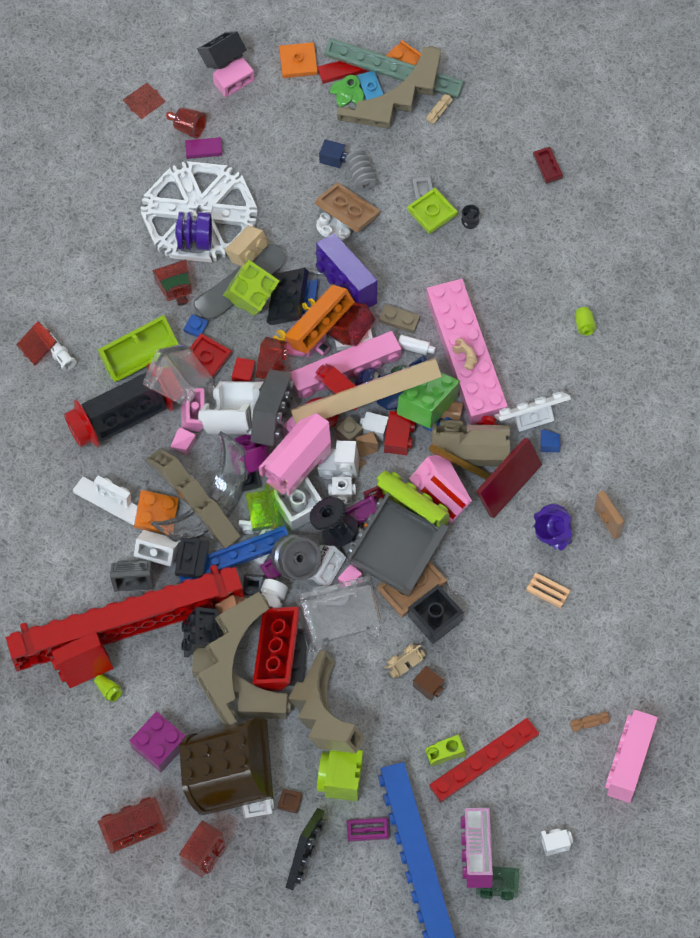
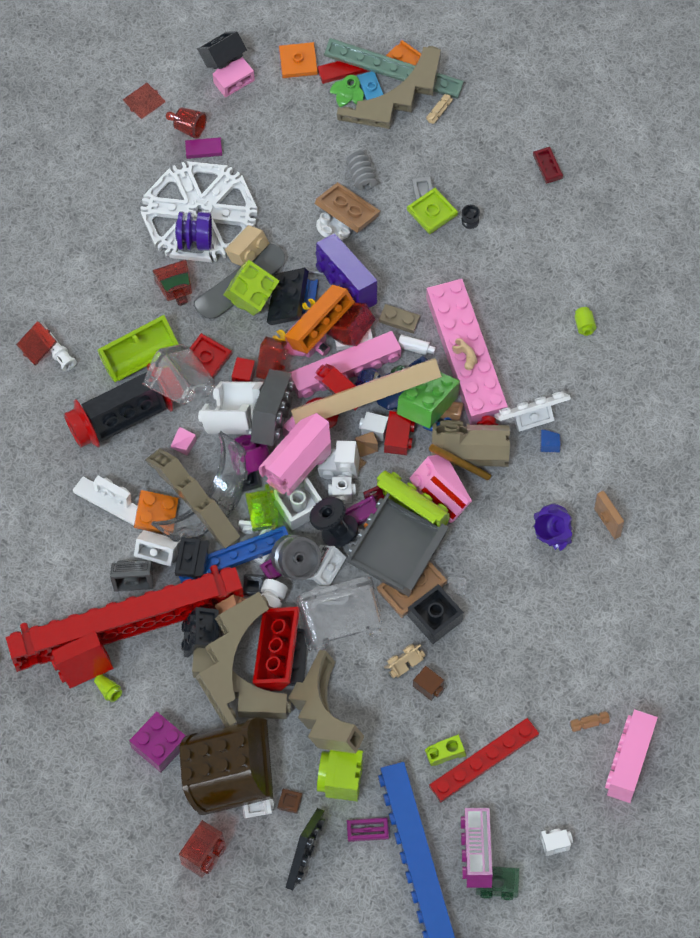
clear red brick [97,797,168,854] -> none
bright pink brick [181,387,204,432] -> none
blue plate [183,314,209,338] -> none
dark blue brick [319,139,348,168] -> none
dark tan brick [336,416,363,441] -> none
bright pink slope [338,565,362,587] -> none
dark red tile [476,438,542,518] -> none
light nougat tile [526,573,571,609] -> none

